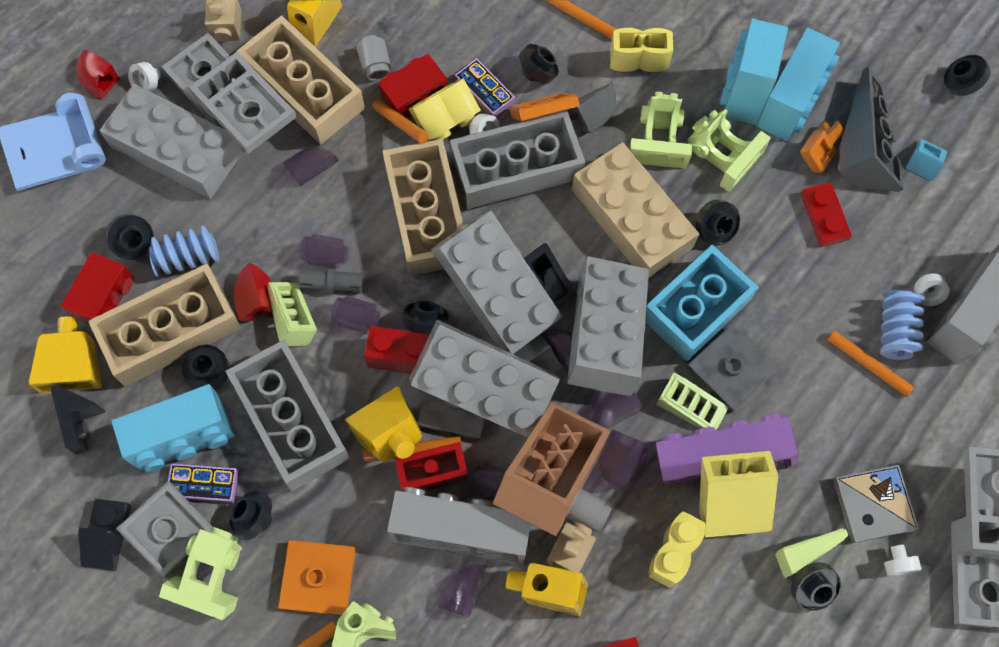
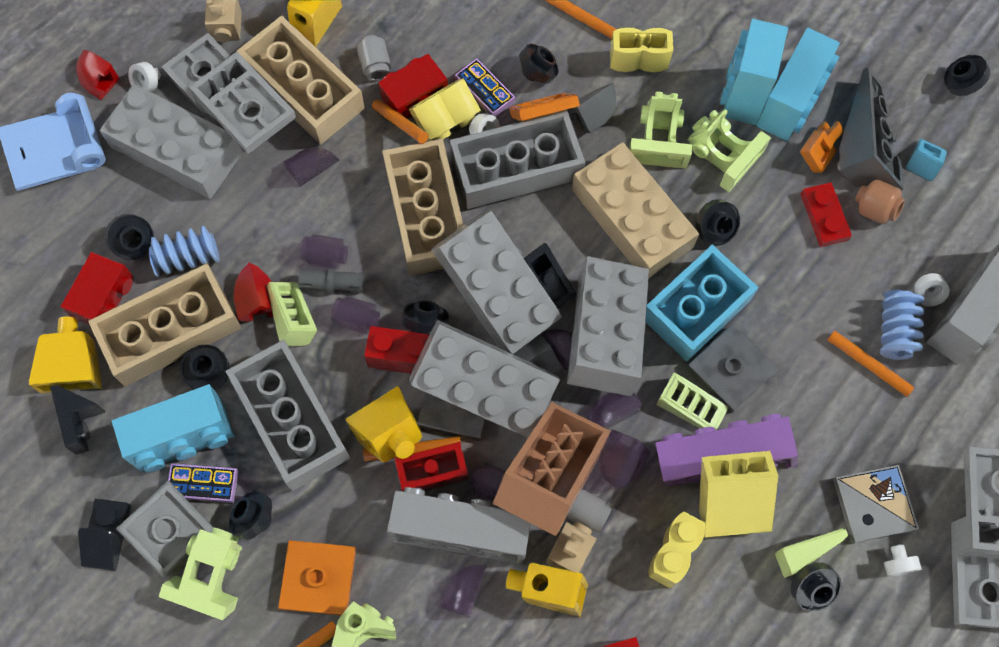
none -> nougat head [855,180,905,224]

